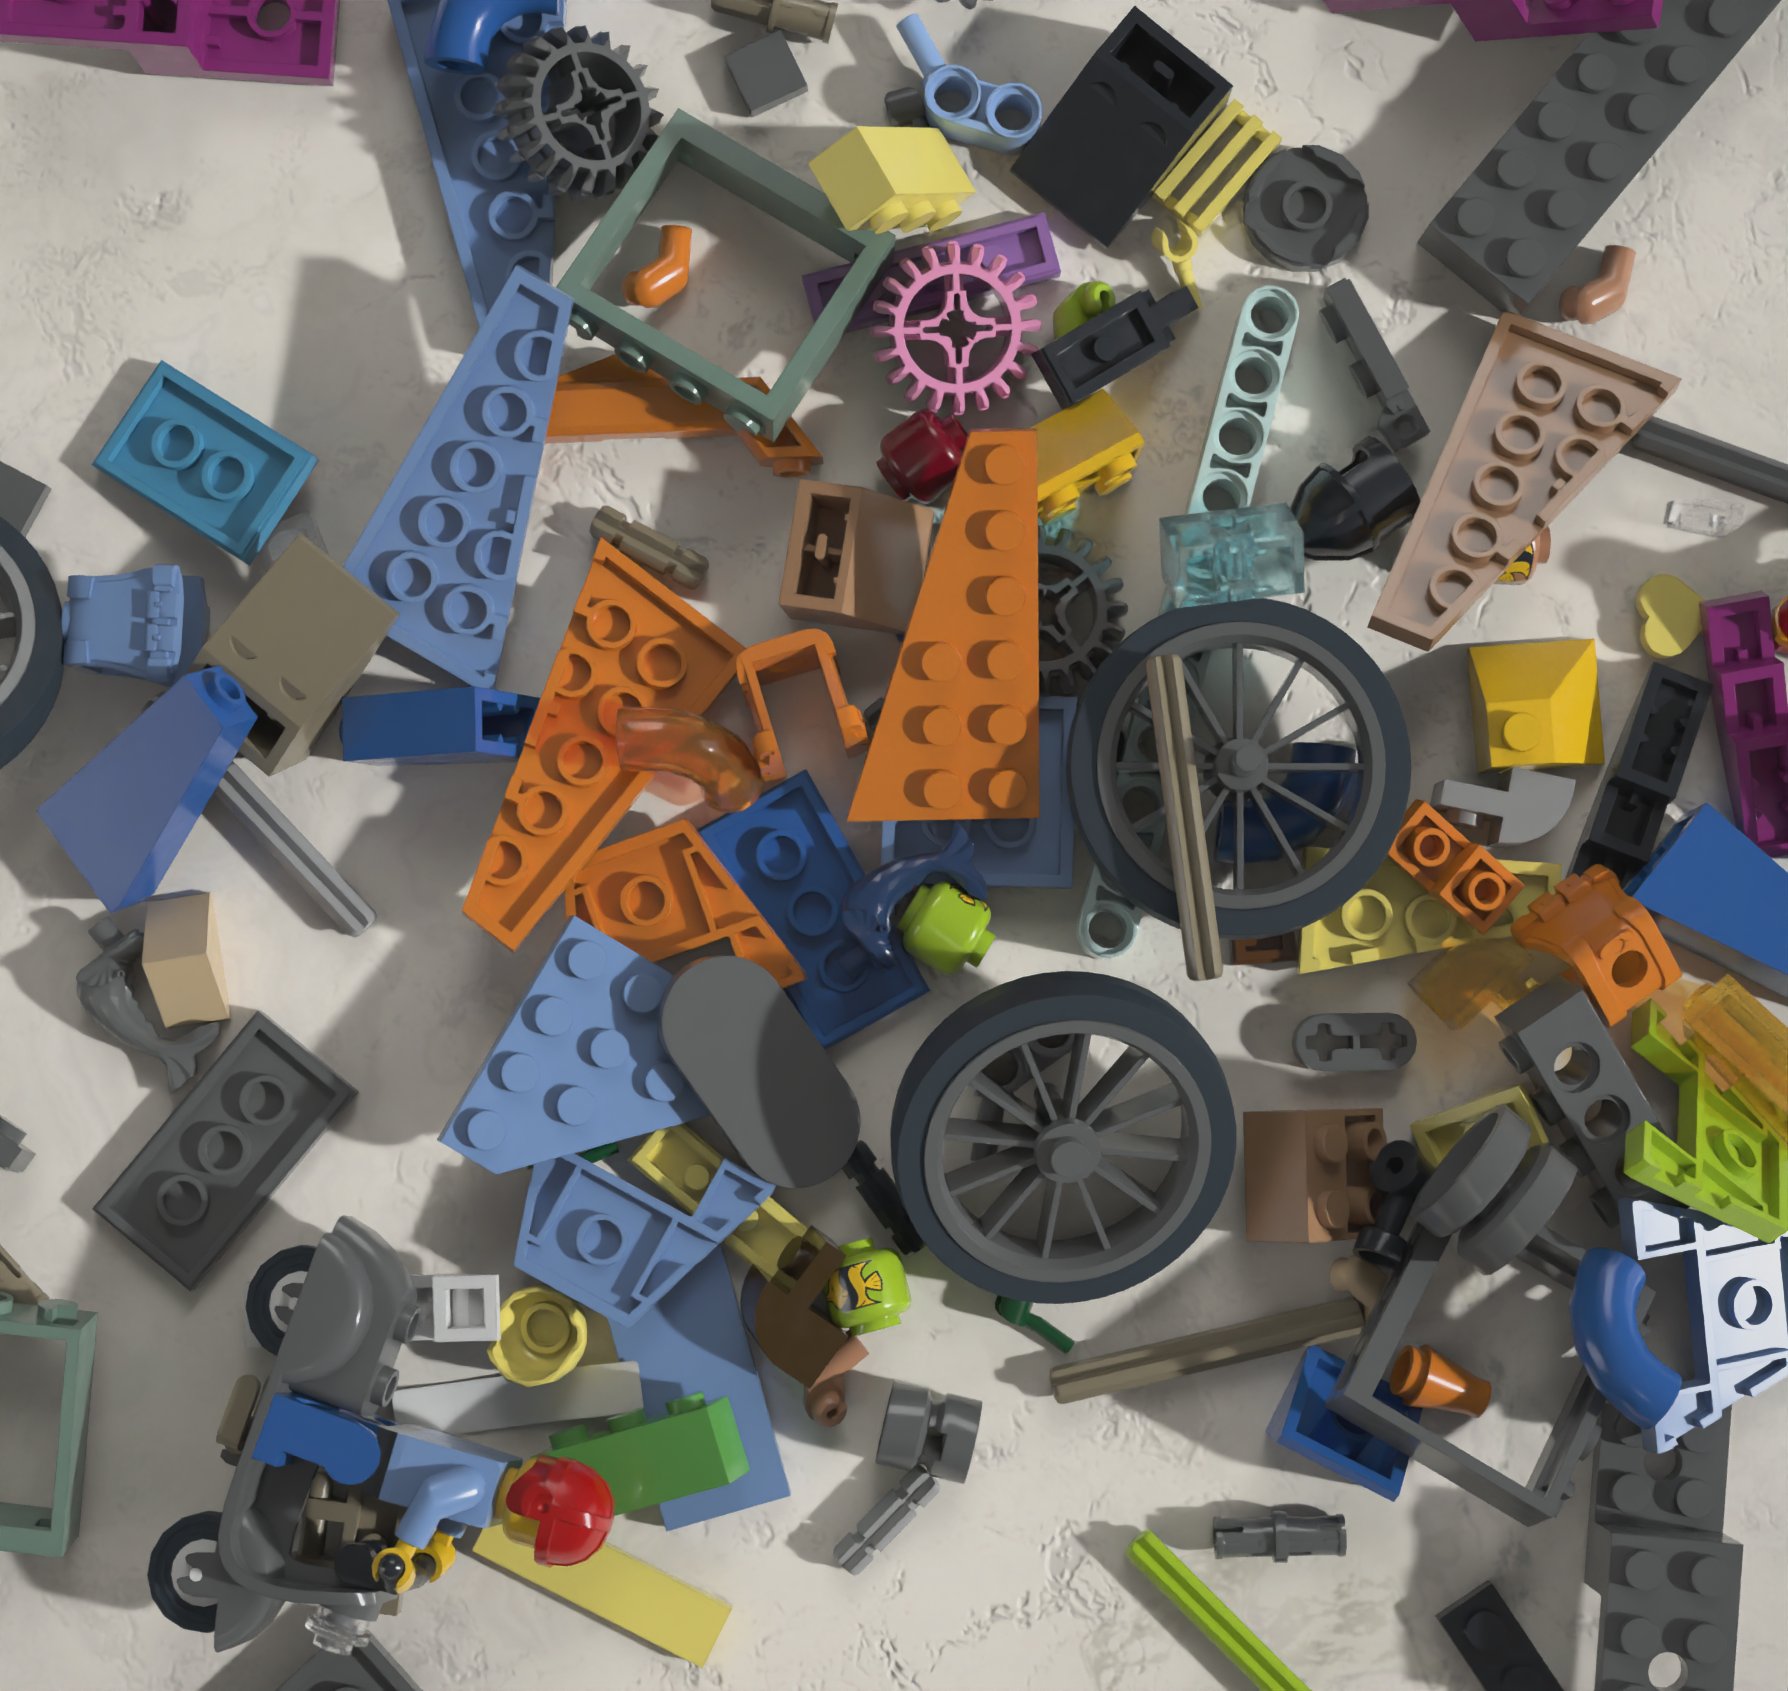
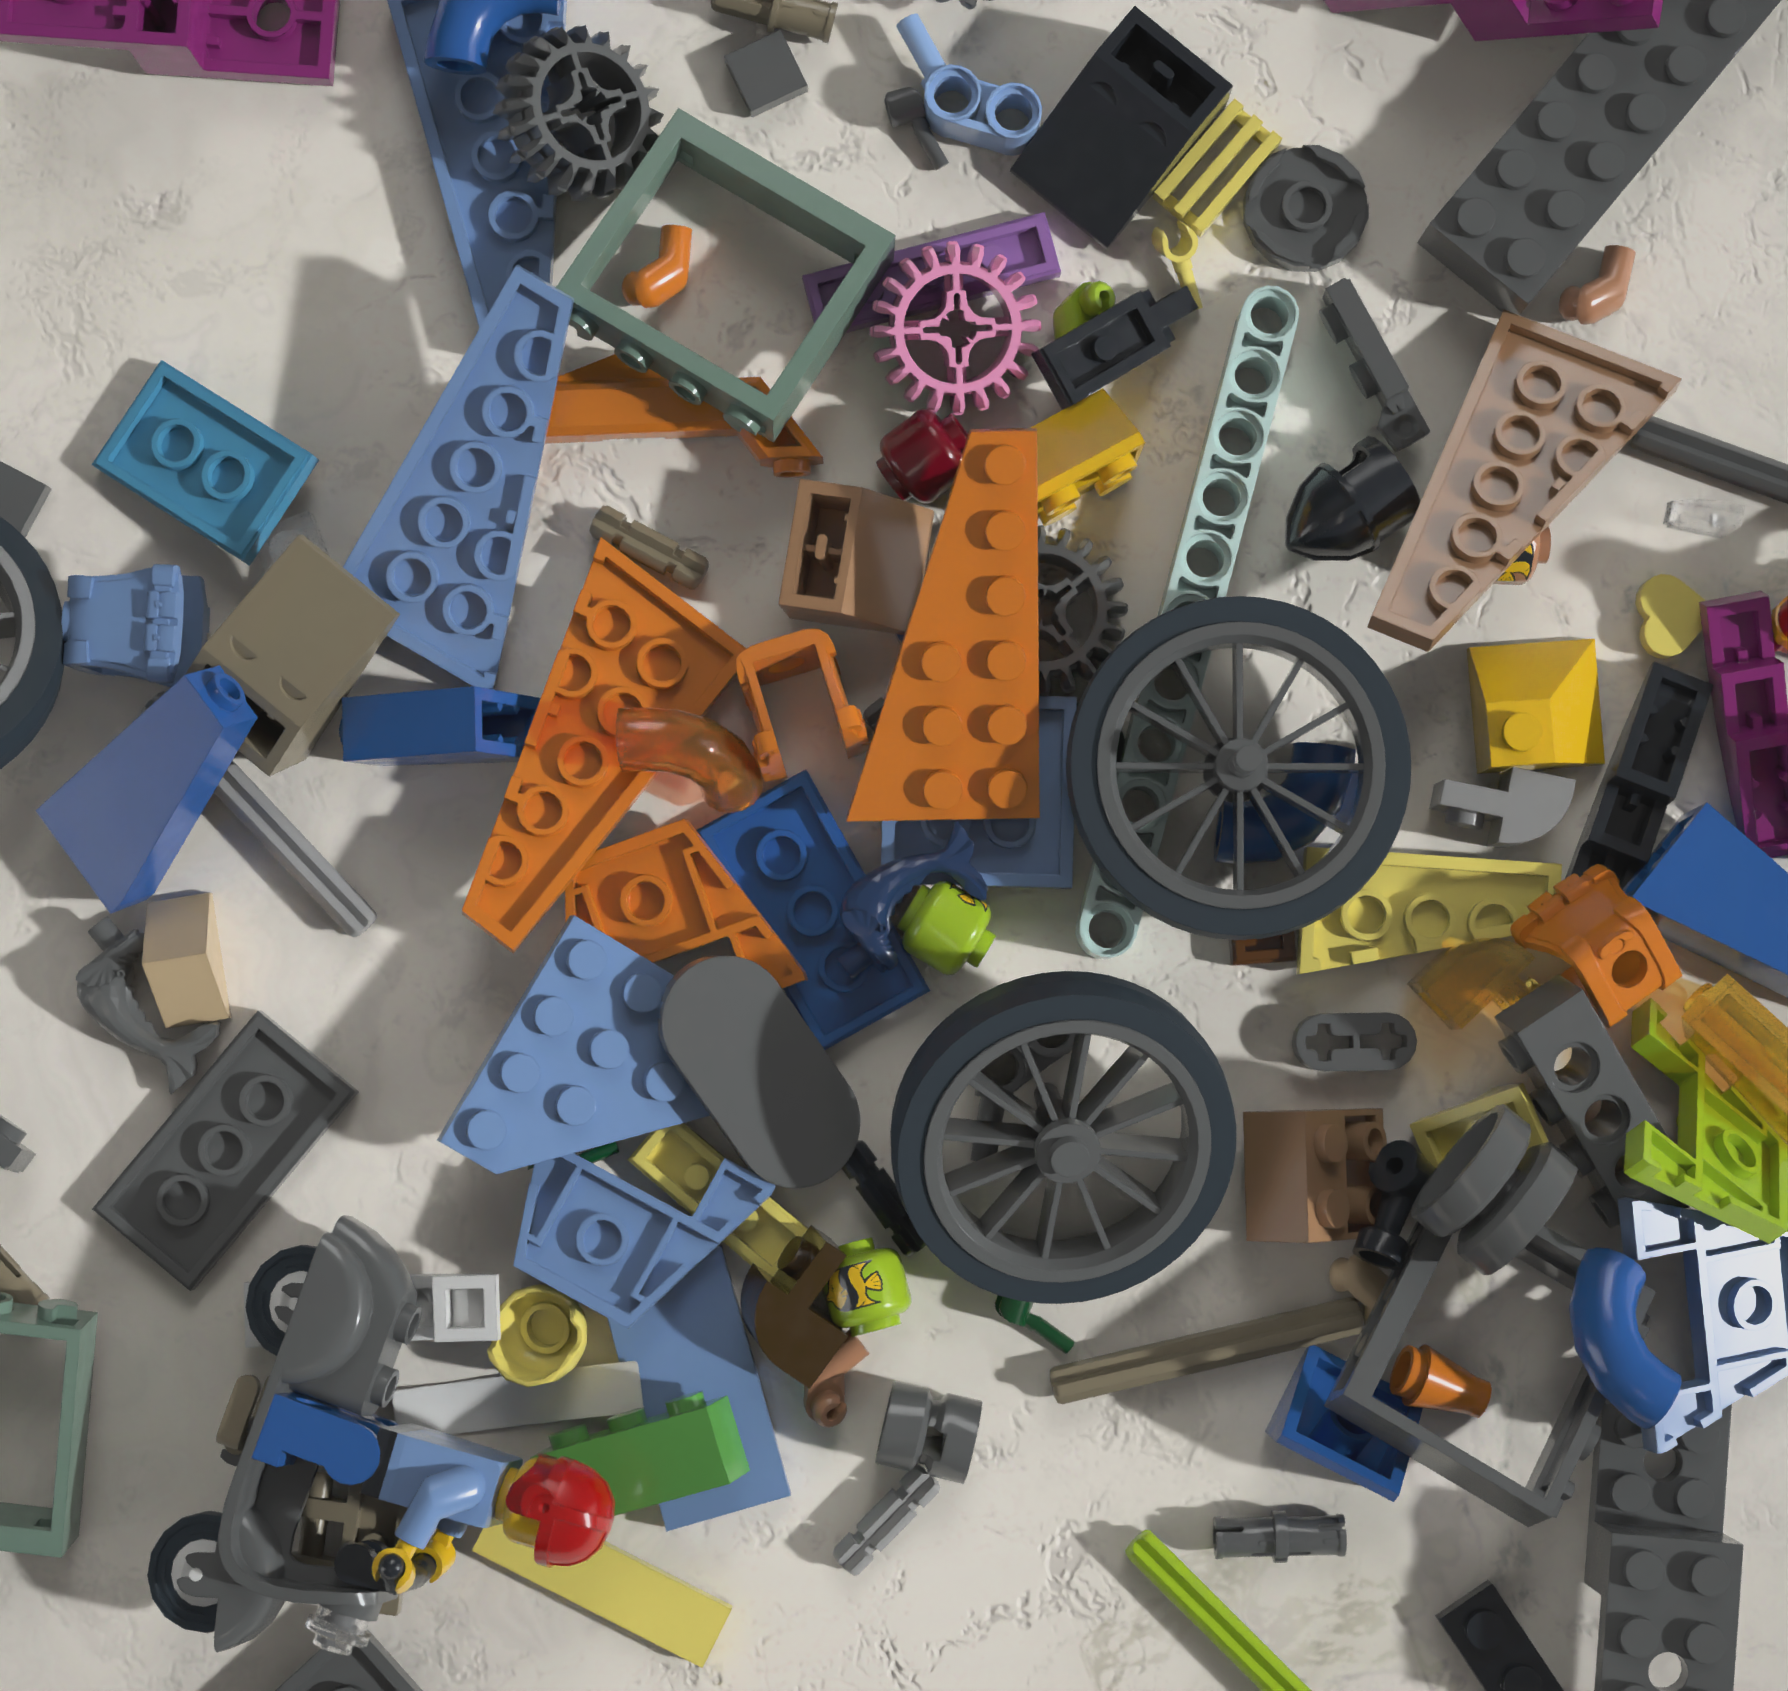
light yellow brick [808,126,976,234] -> none
dark tan axle [1146,654,1223,981] -> none
clear light blue brick [1159,503,1305,608] -> none
orange slope [1386,799,1525,935] -> none

